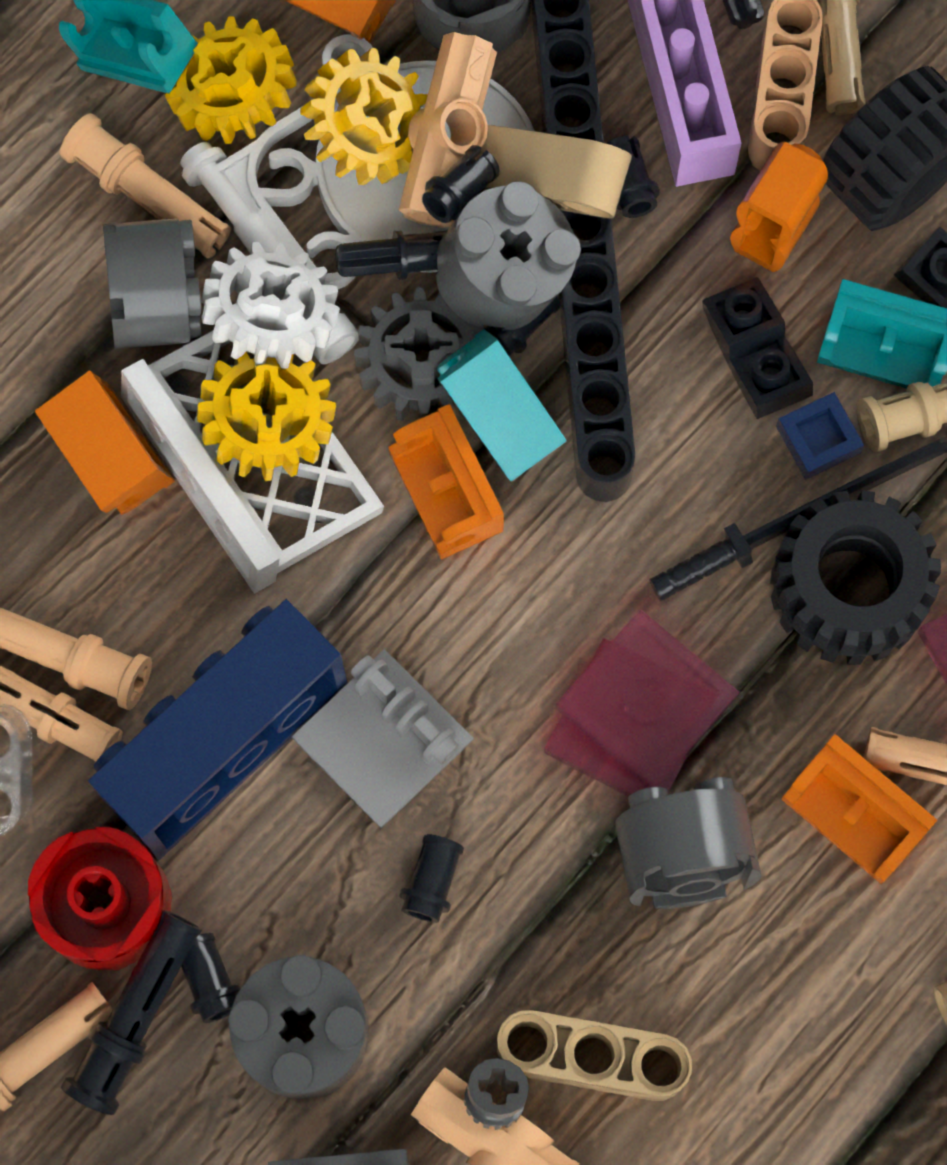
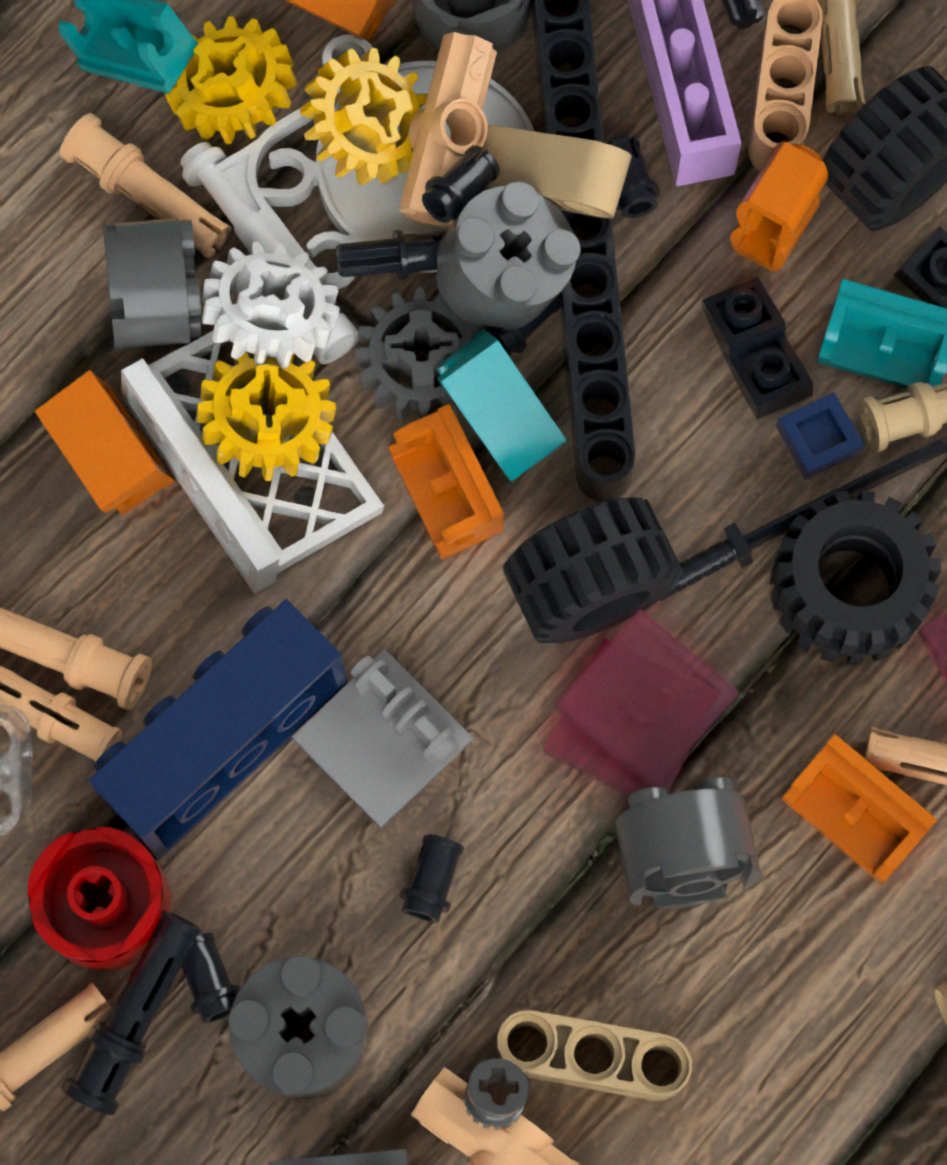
none -> black tyre [503,497,683,643]

